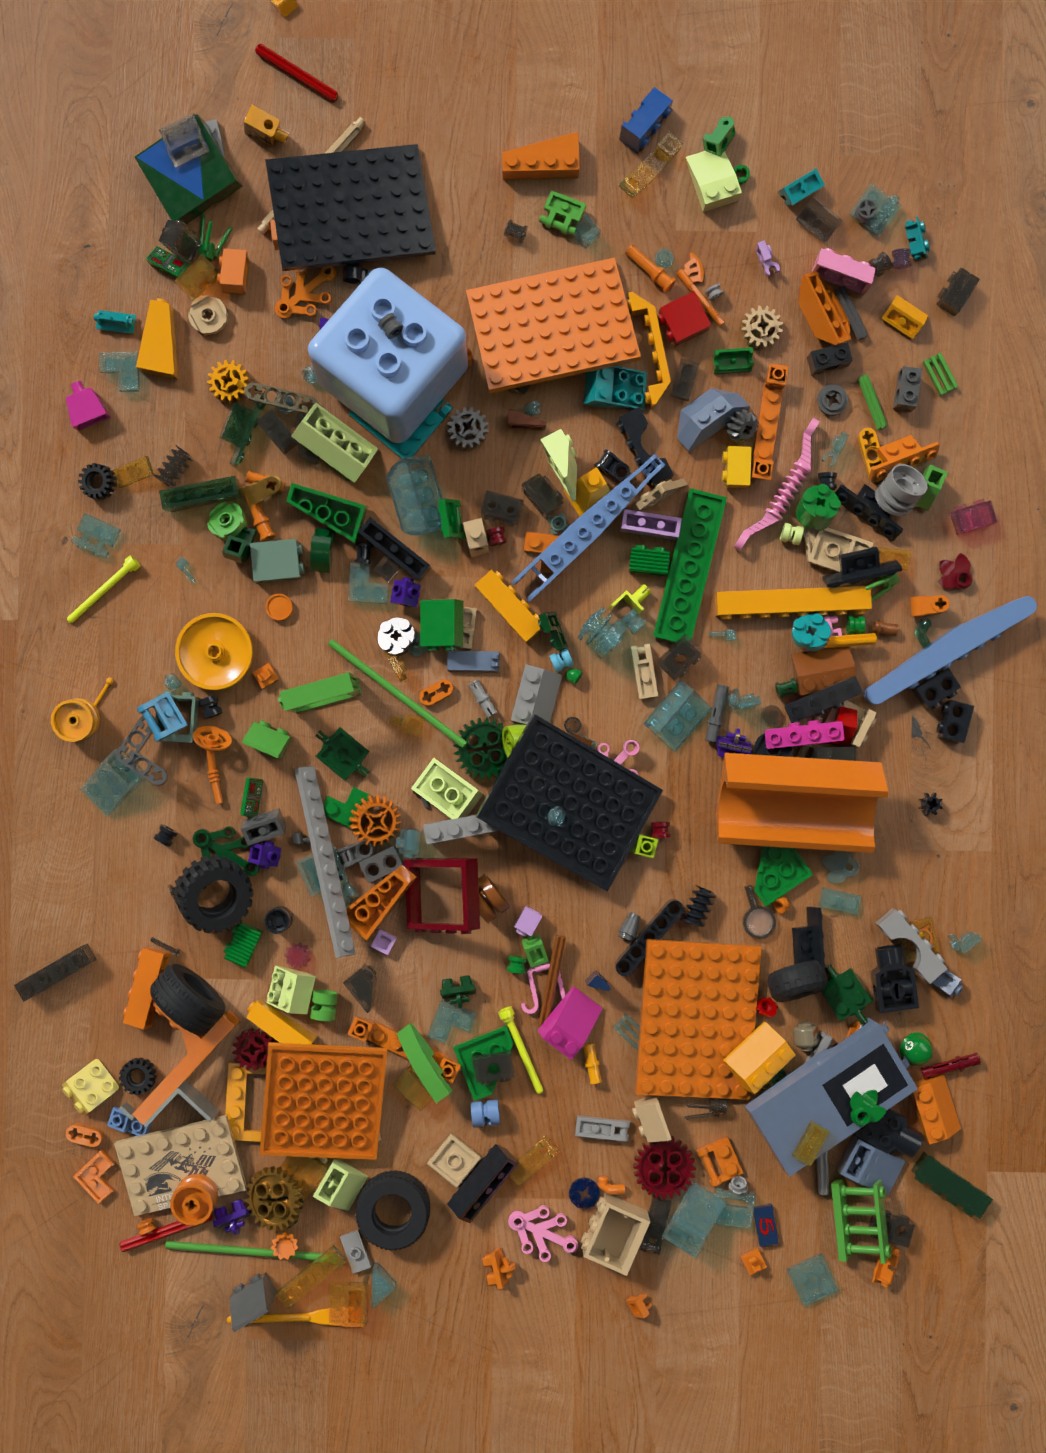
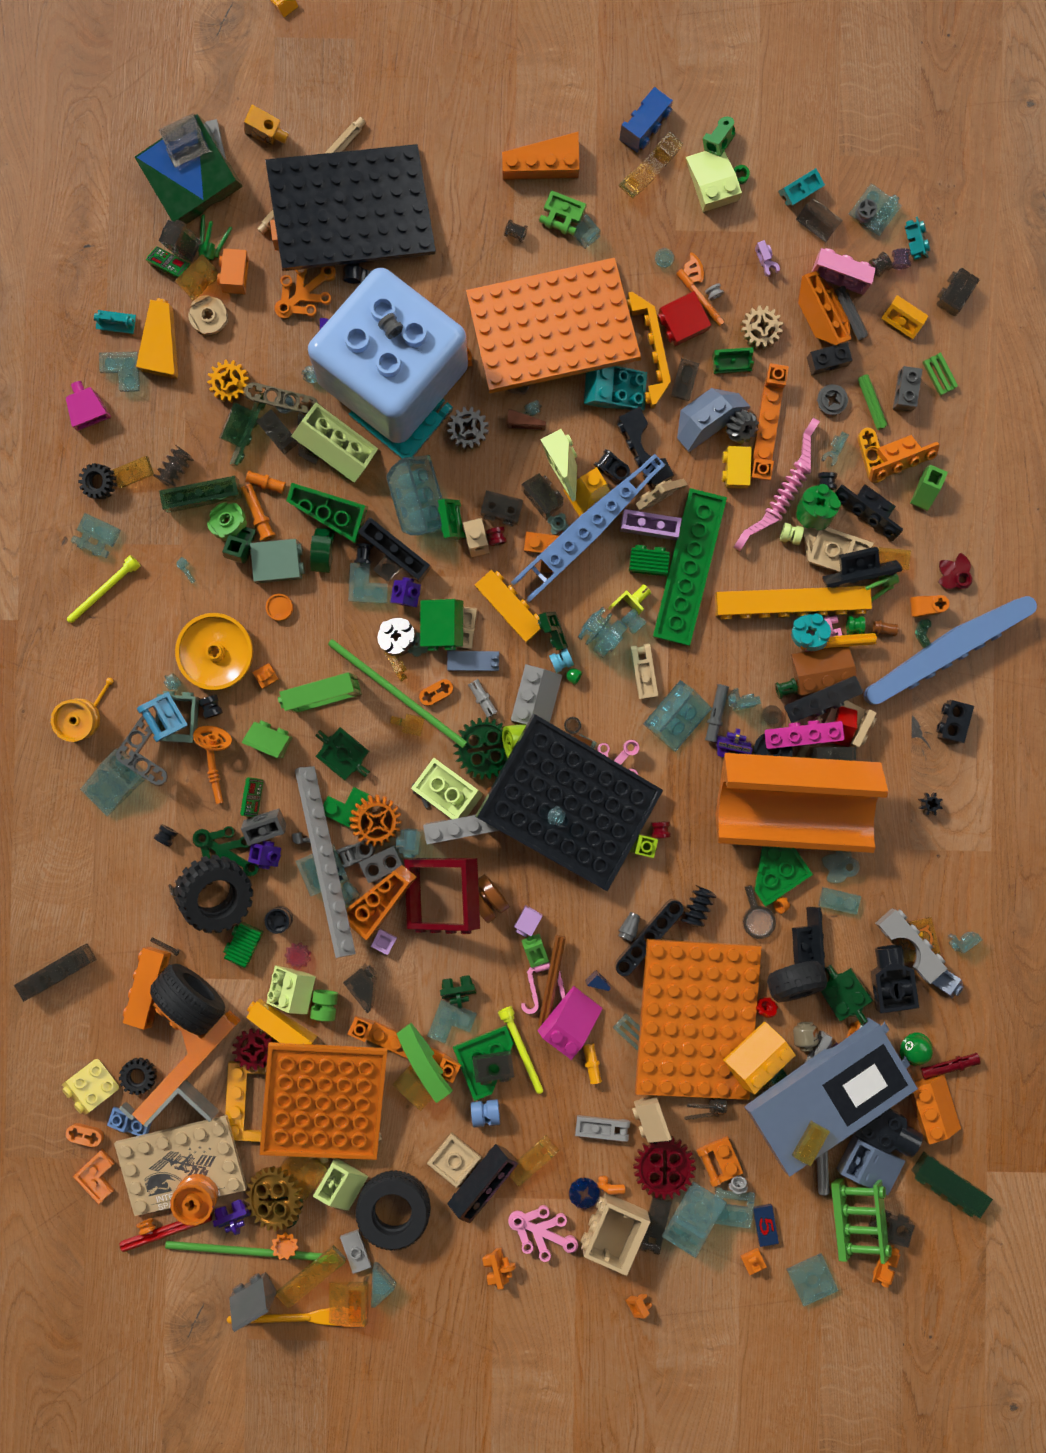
pearl gold piece [243,475,282,505] -> none
red axle [255,43,338,102] -> none
green wheel [506,955,527,974] -> none
orange pin [625,244,677,293] -> none
clear smoke brick [658,634,702,681] -> none
clear light blue hand [709,629,736,641] -> none
green plate [850,1090,887,1126] -> none
light grey wheel [875,464,928,516] -> none
black brick [912,668,961,710] -> none
clear pink brick [950,499,997,535] -> none

